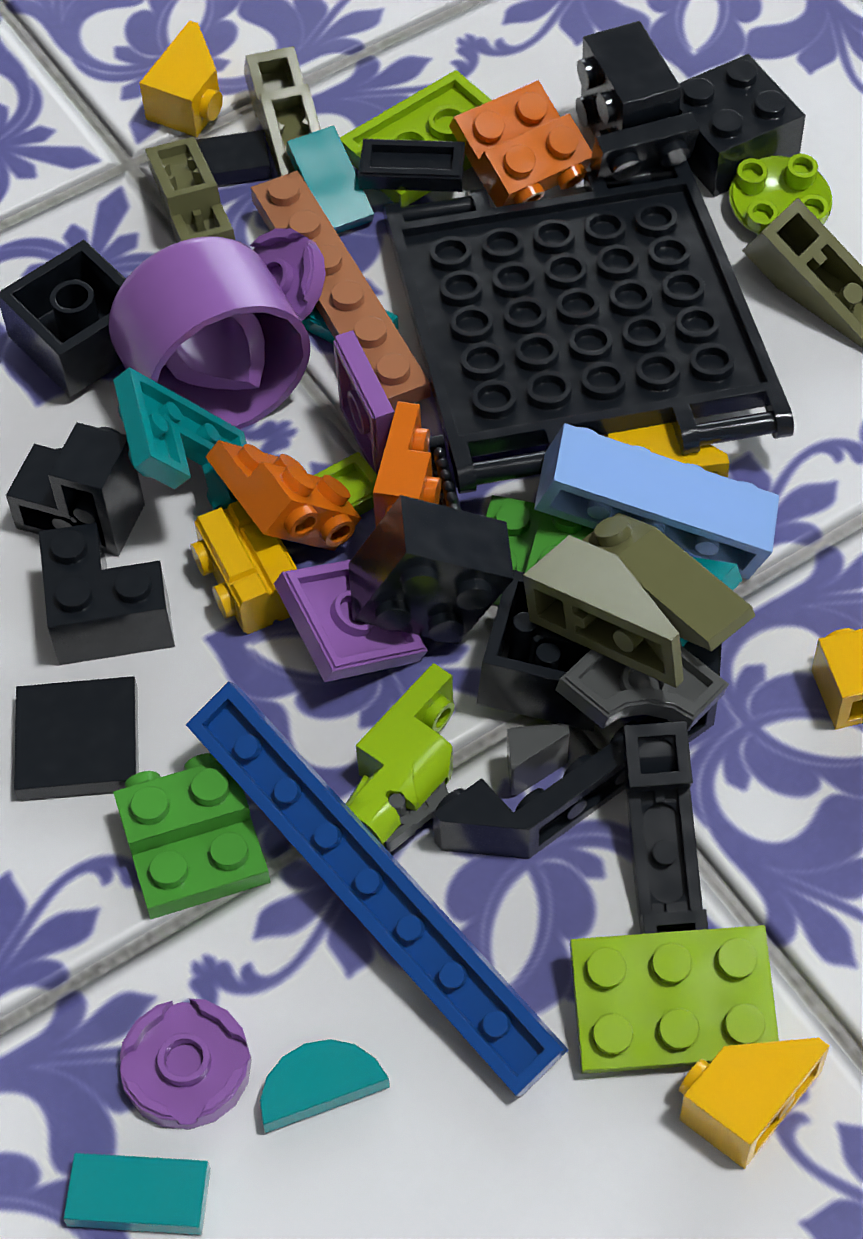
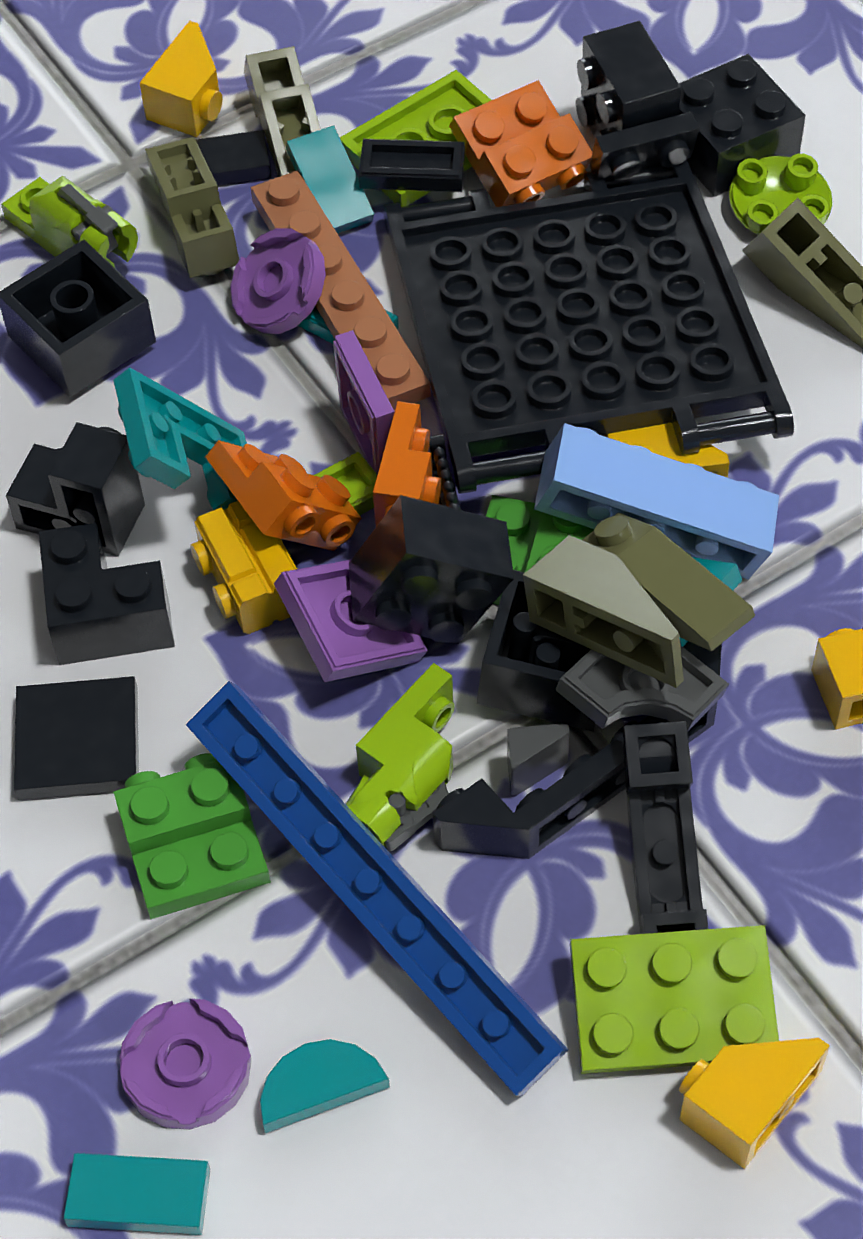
medium lavender piece [109,236,311,429] -> none
none -> lime plate [1,176,138,268]

